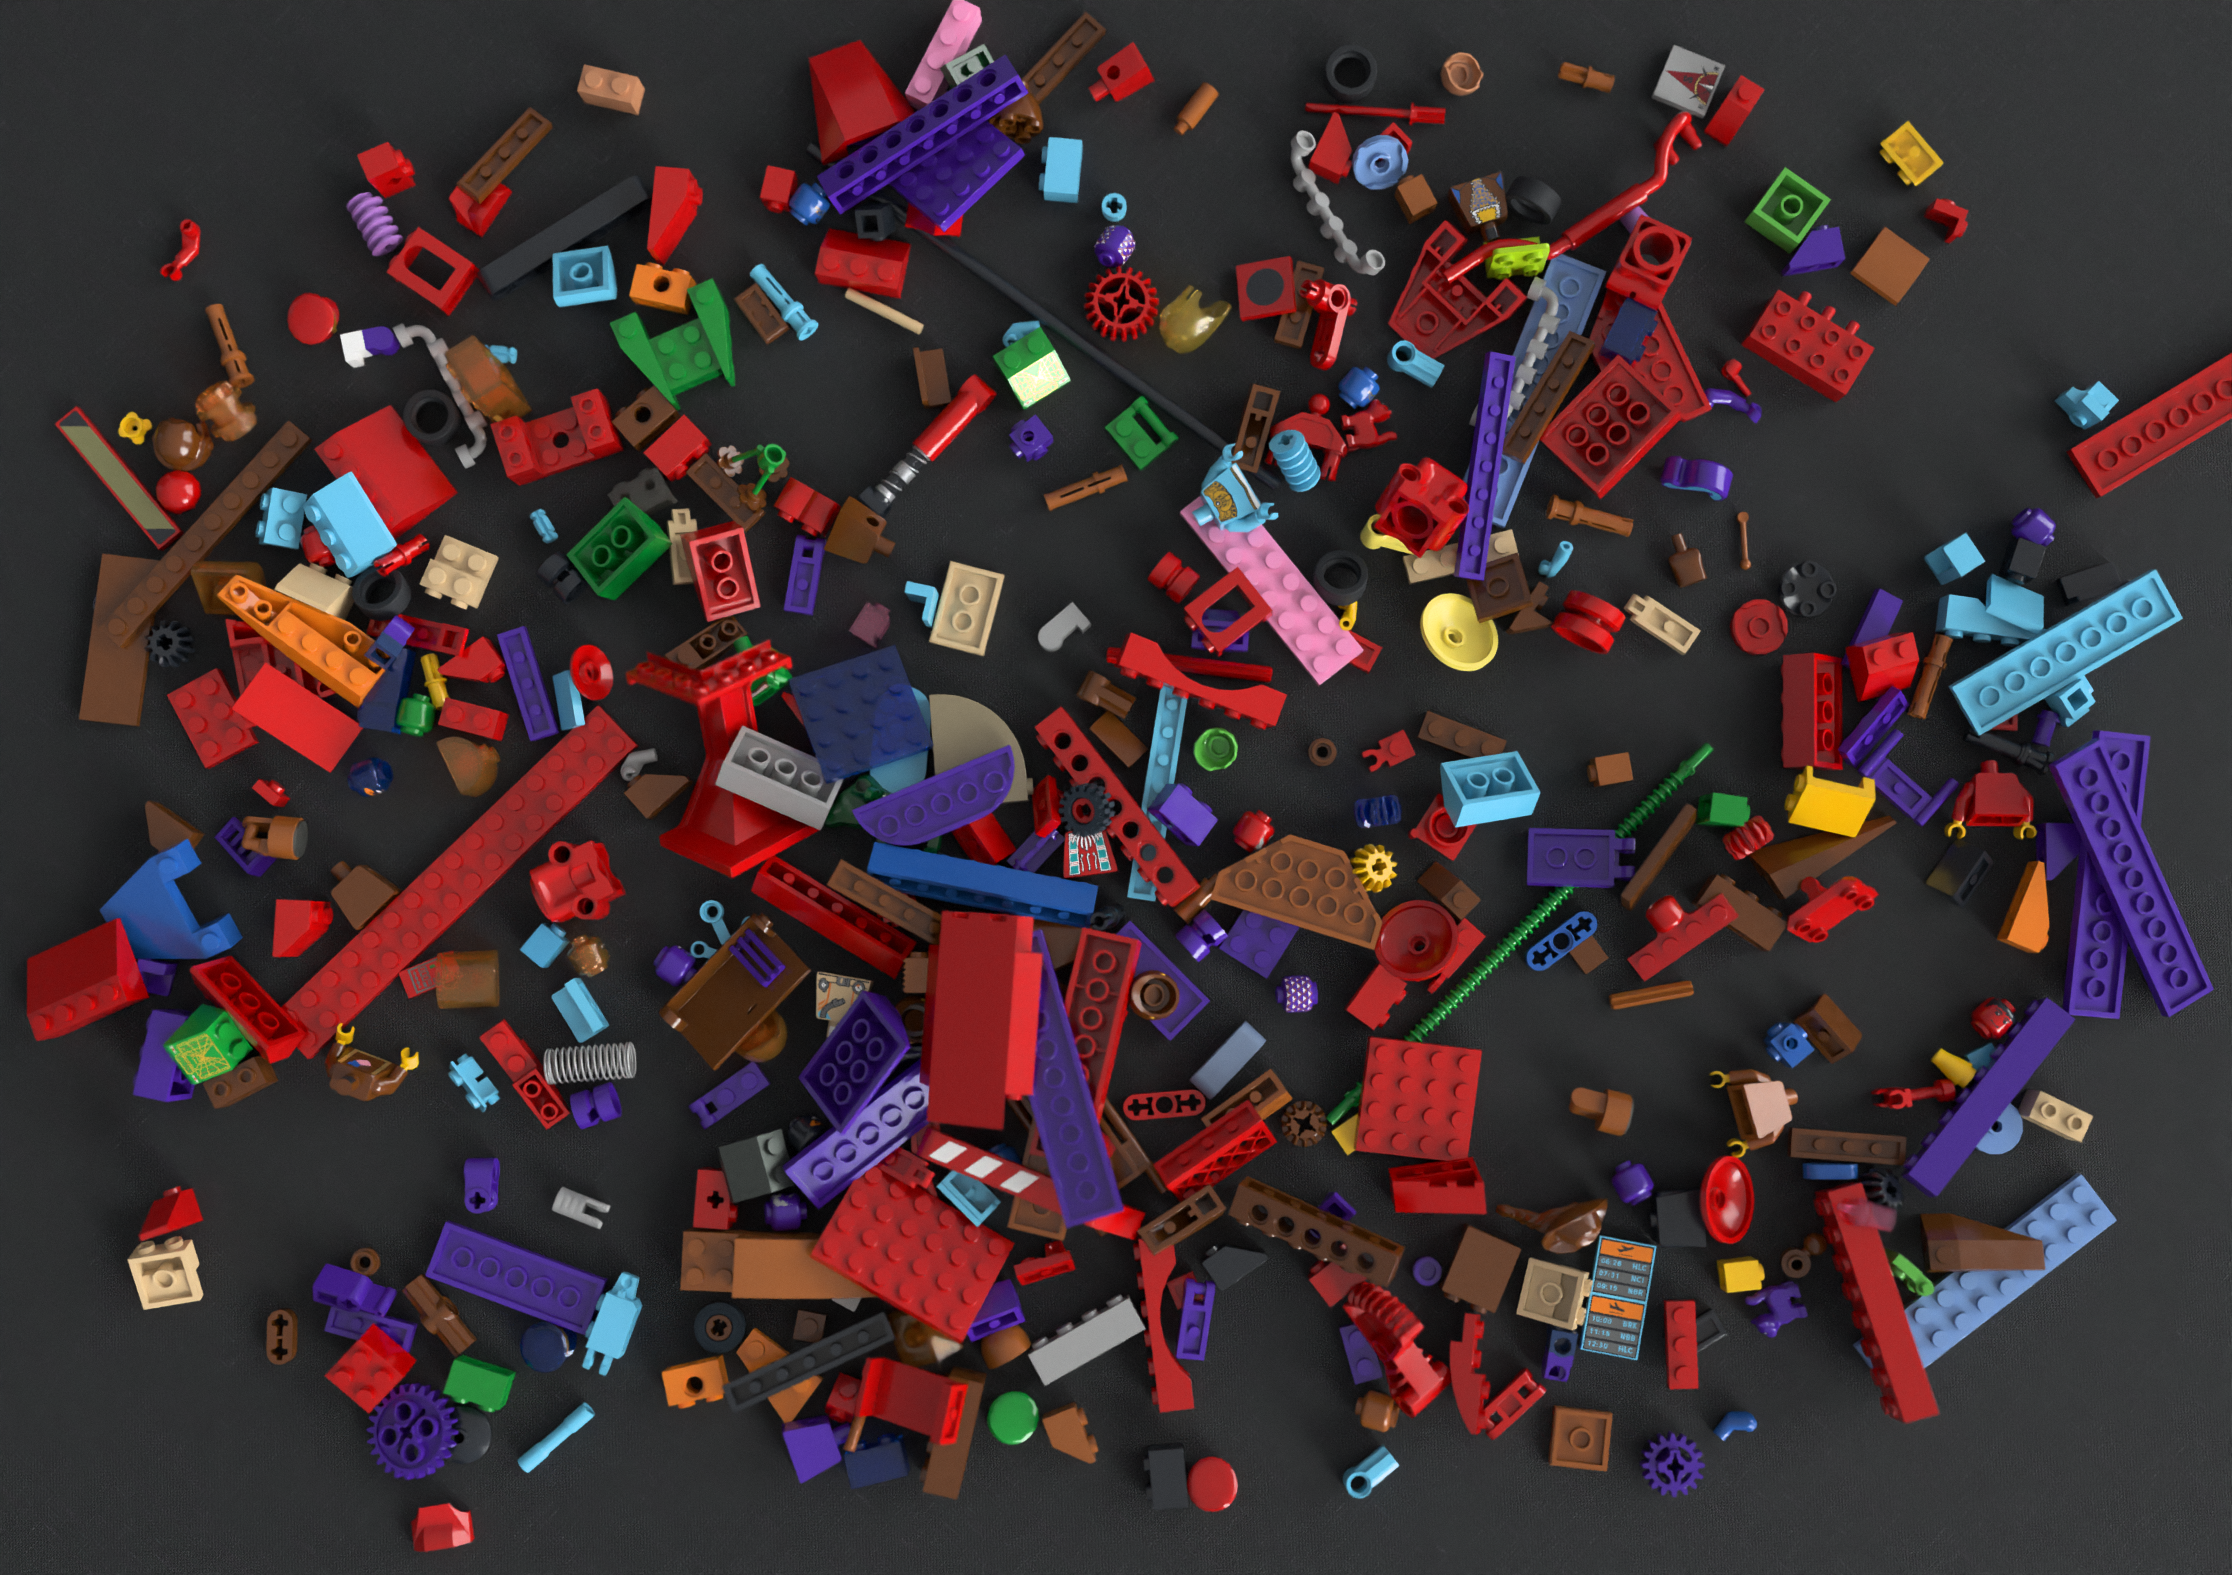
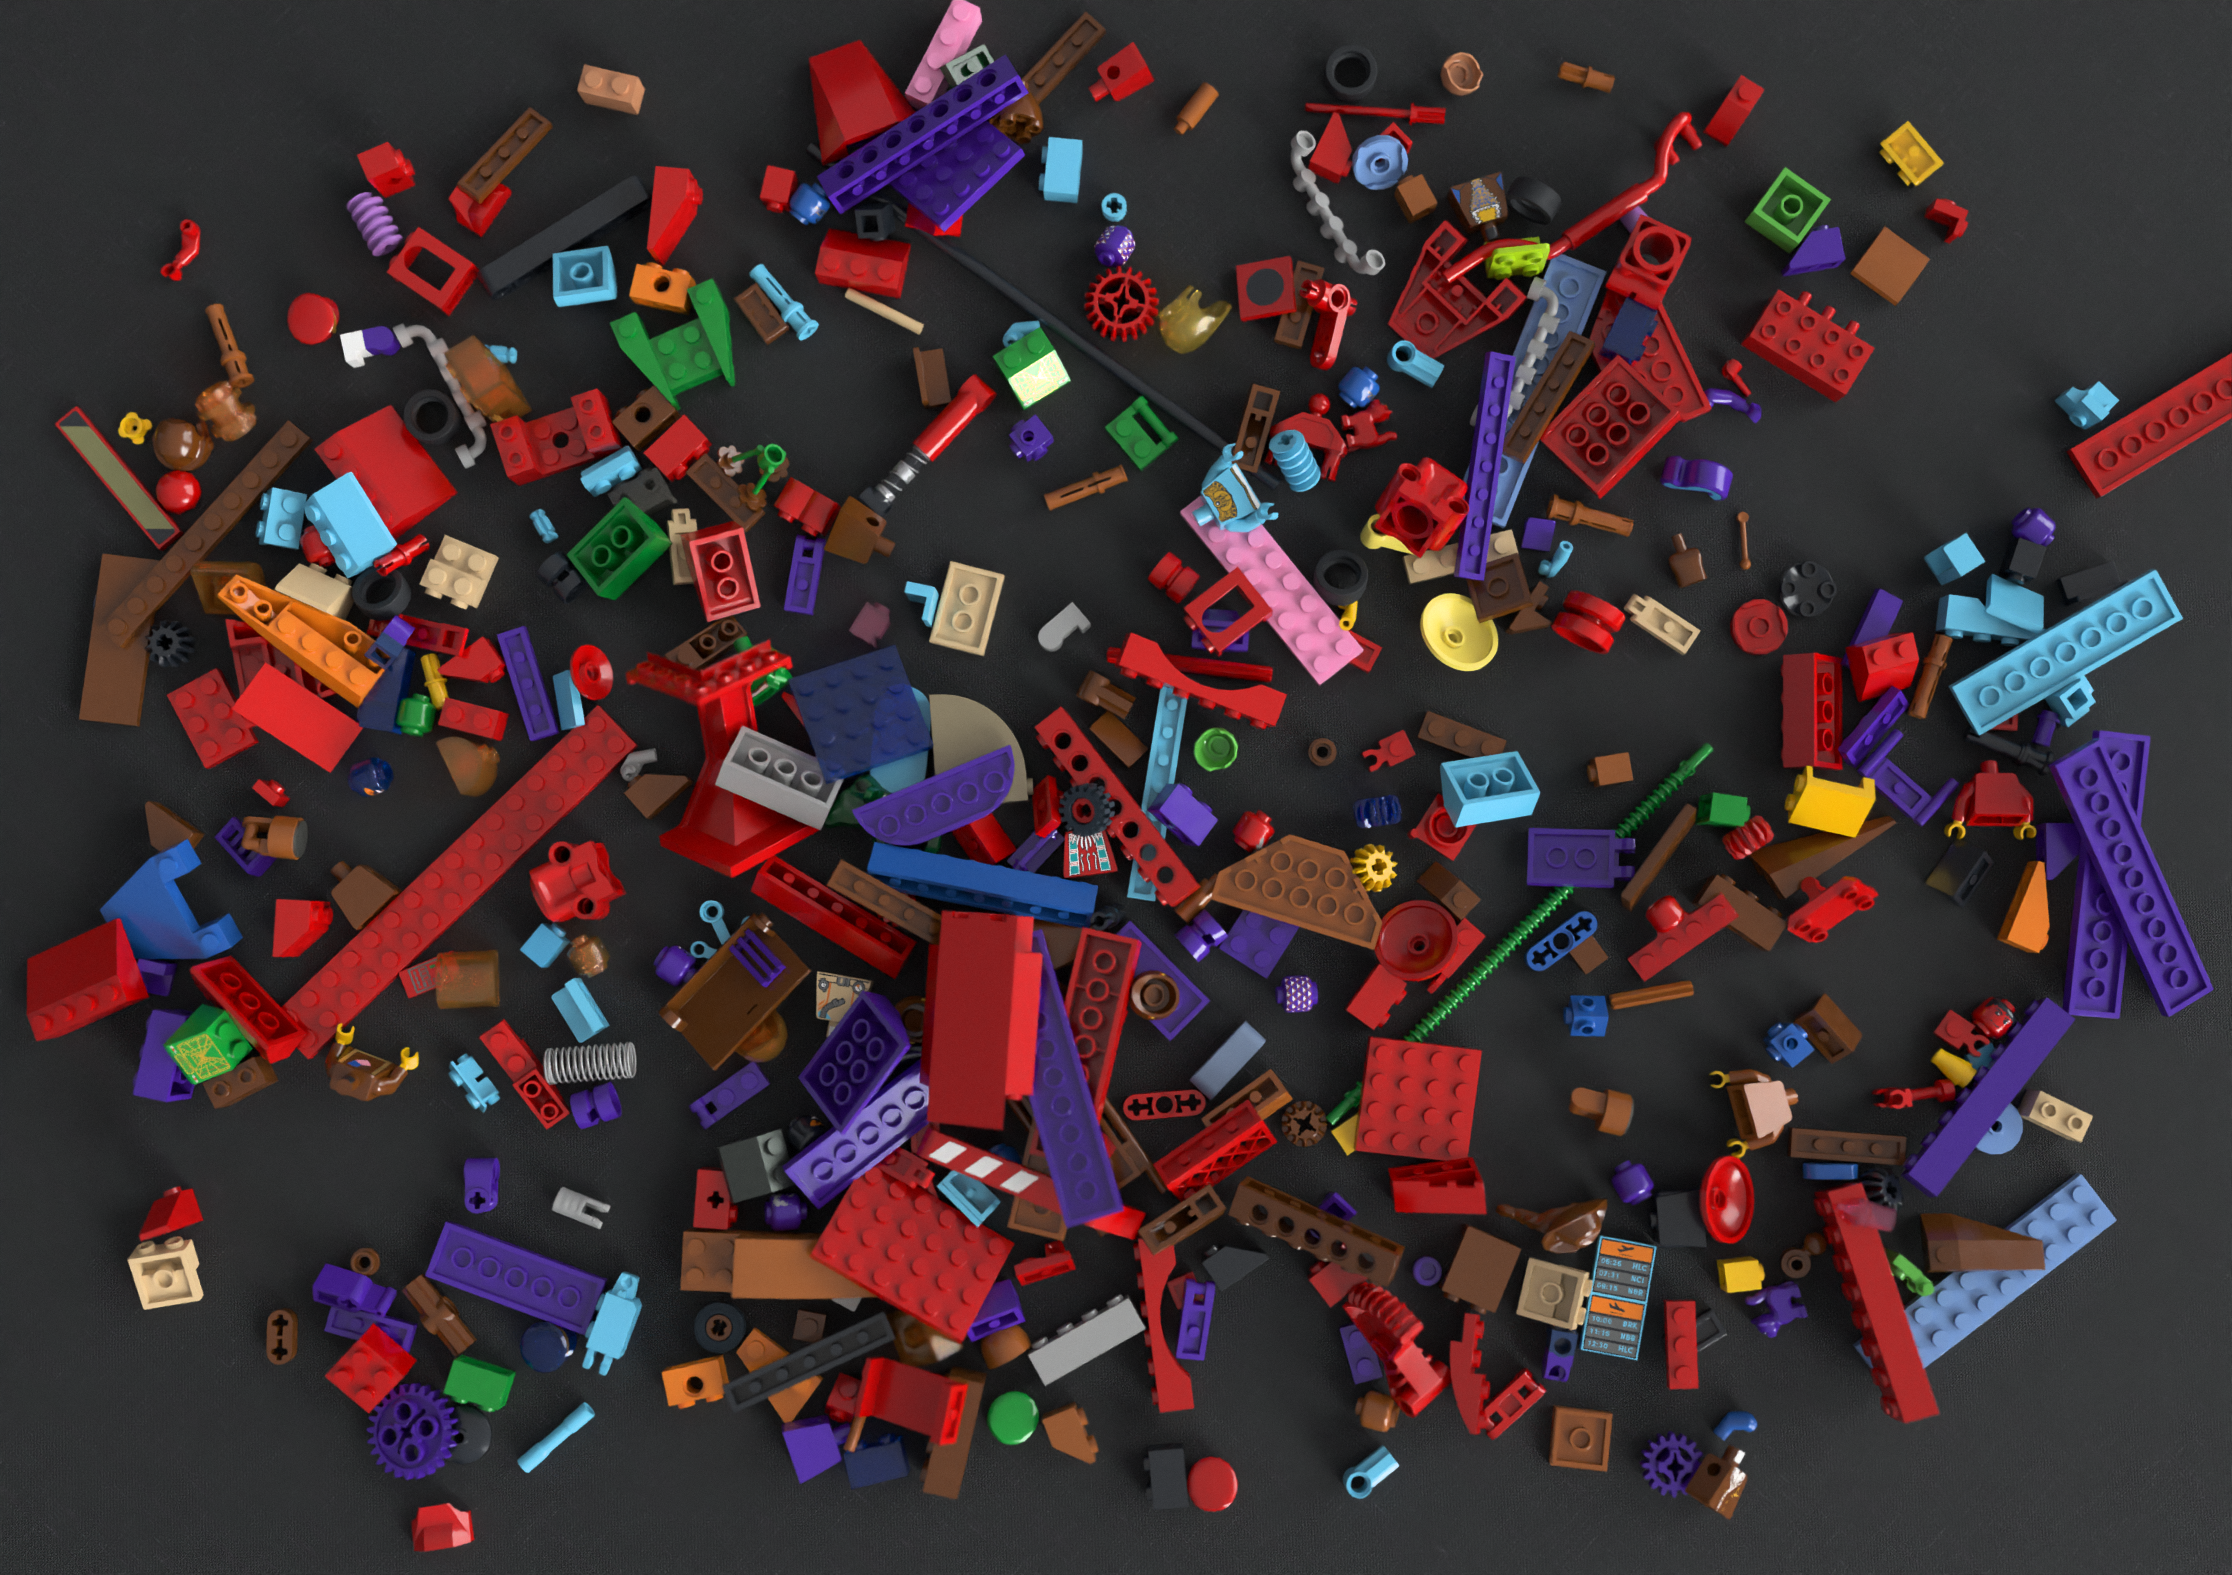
dark orange brick [903,952,929,993] -> none
light grey tile [1652,45,1725,119] -> none
none -> medium azure bracket [580,446,642,497]
none -> dark purple slope [1521,517,1556,552]
none -> blue brick [1563,995,1609,1036]
none -> reddish brown torso [1684,1445,1747,1520]
none -> red plate [1933,1009,1990,1058]

